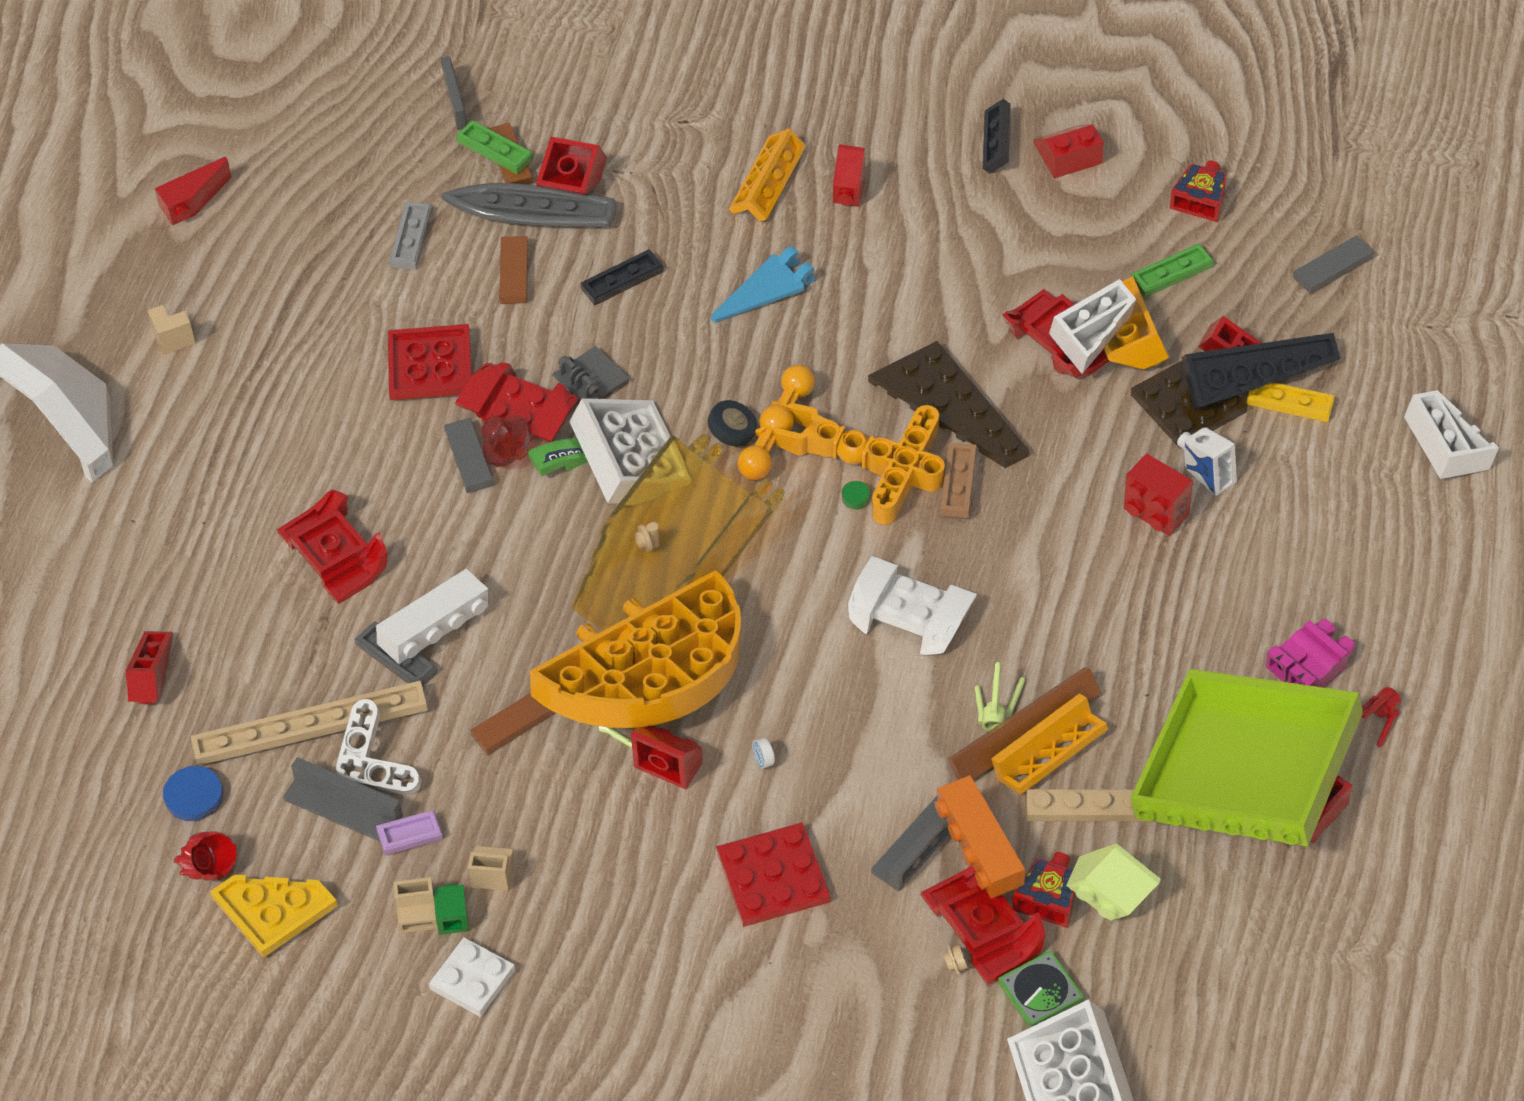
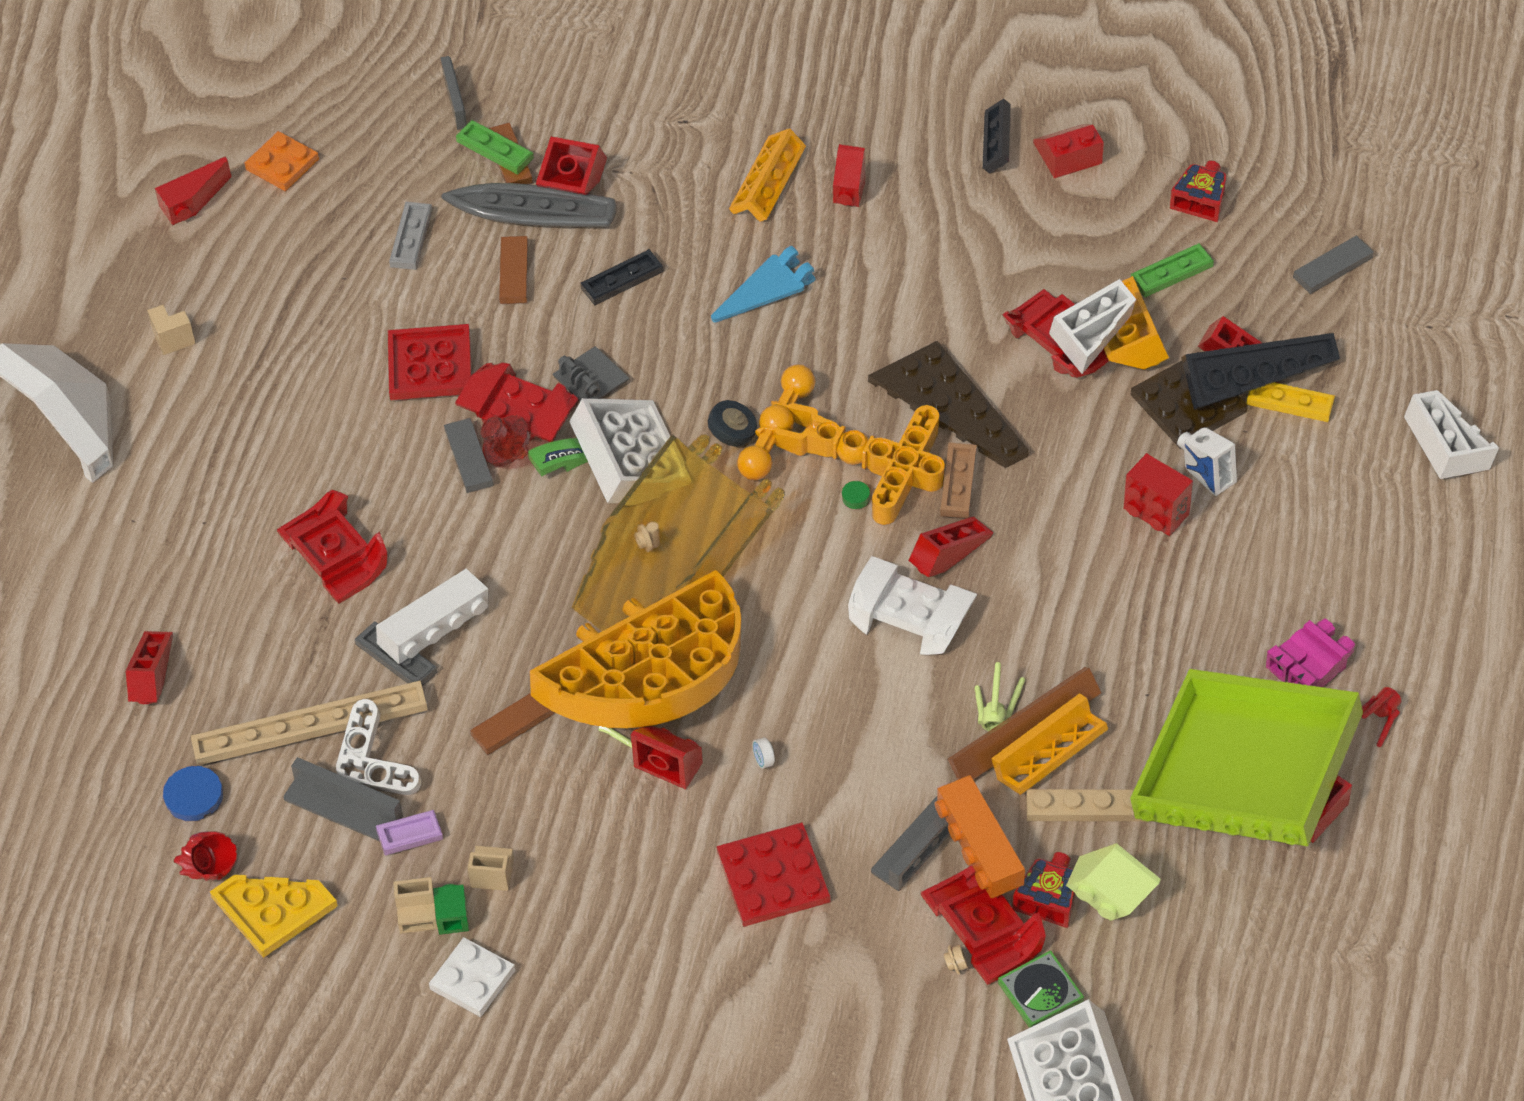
none -> orange plate [245,131,319,192]
none -> red slope [908,516,993,577]

